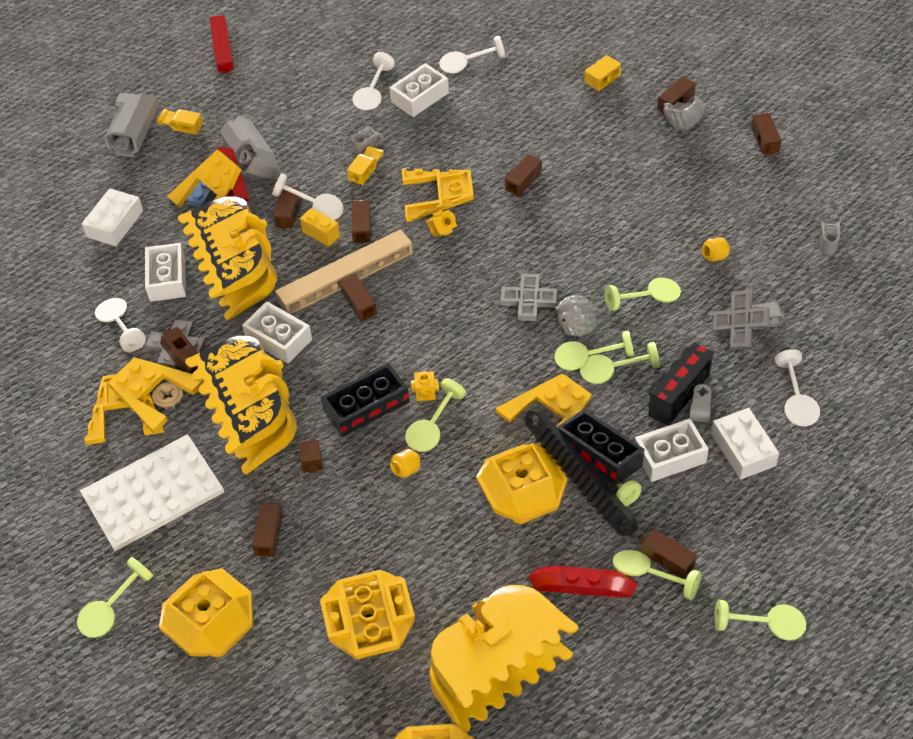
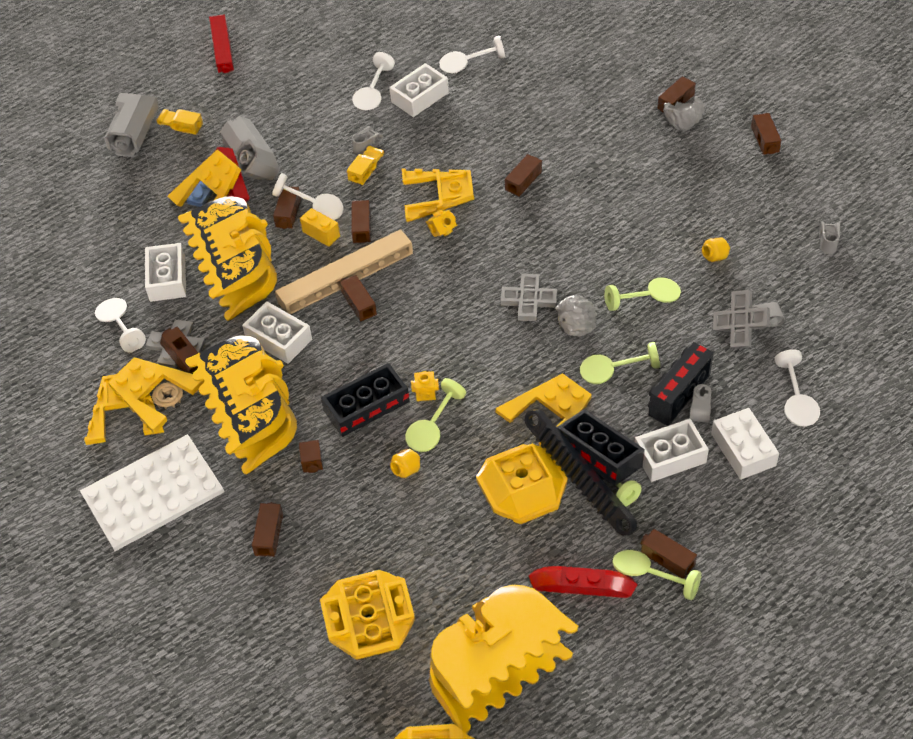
yellowish green piece [77,557,153,638] -> none
white brick [82,188,143,246] -> none
yellow piece [159,568,253,657] -> none
yellowish green piece [555,331,634,371] -> none
yellow brick [584,55,621,91] -> none
yellowish green piece [714,600,806,641] -> none

